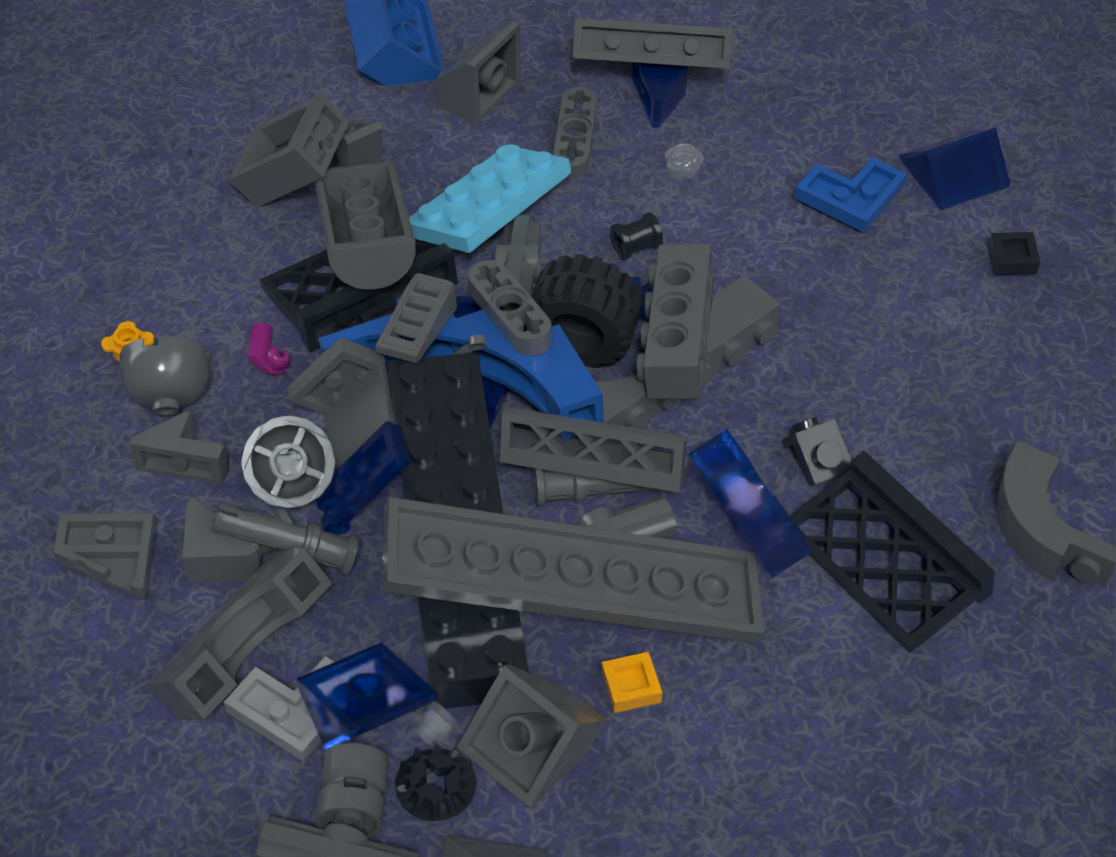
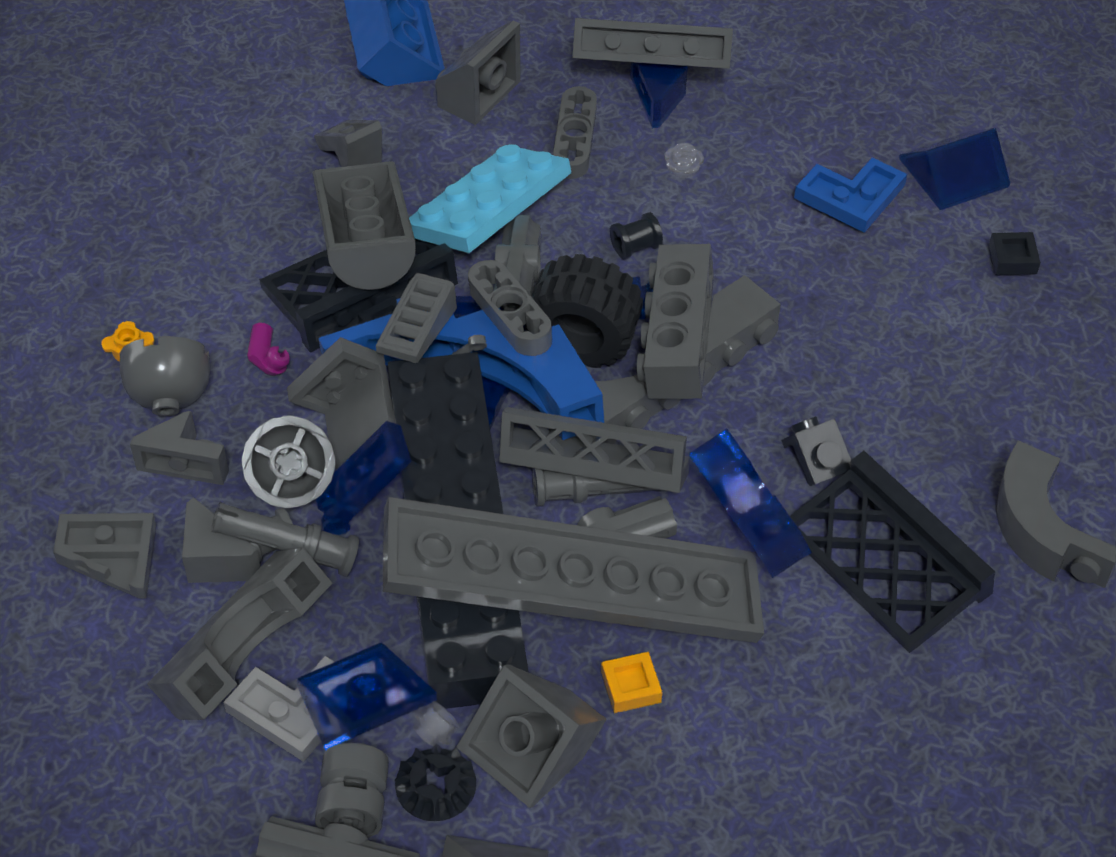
dark grey window [229,93,350,207] -> none

